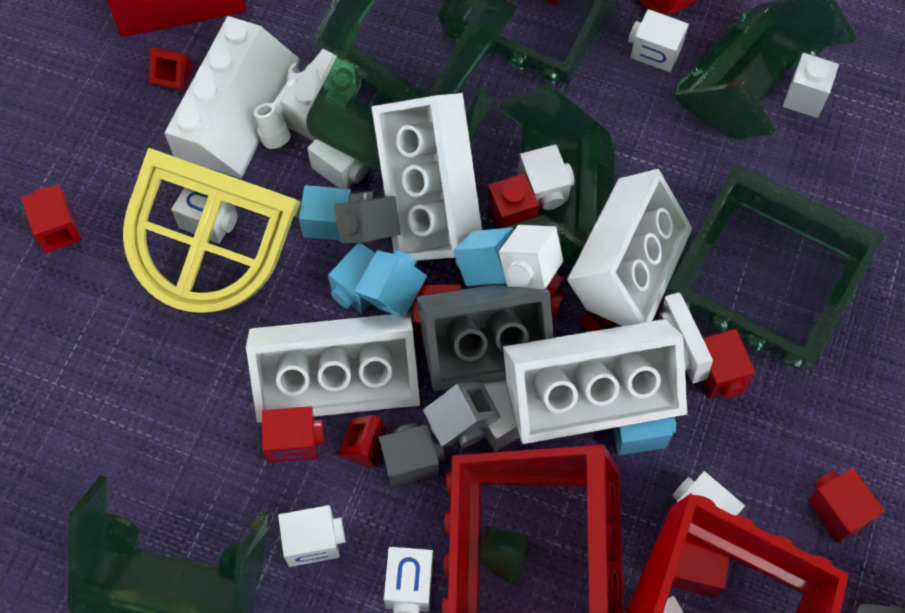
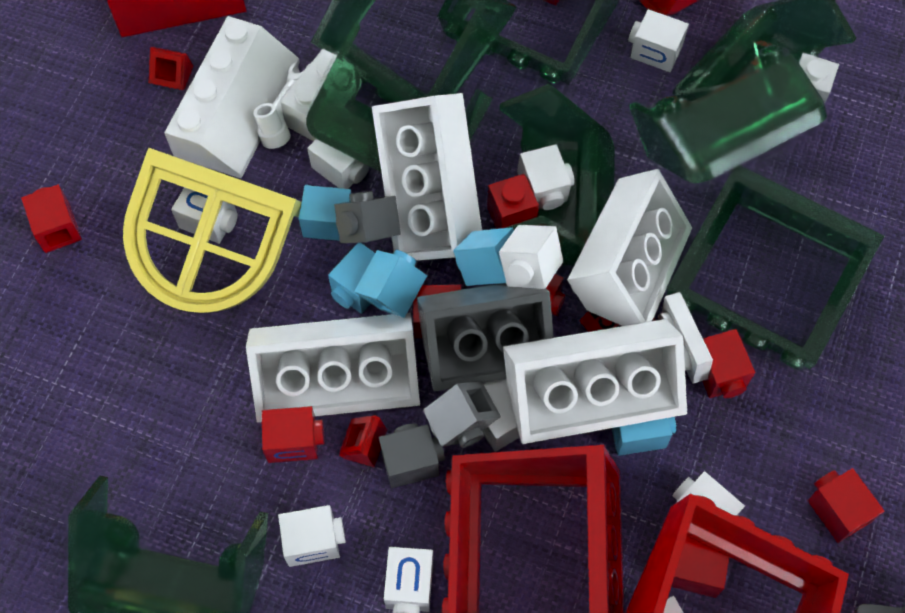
slope [479,526,529,586] -> none
none -> clear green windscreen [629,40,828,183]

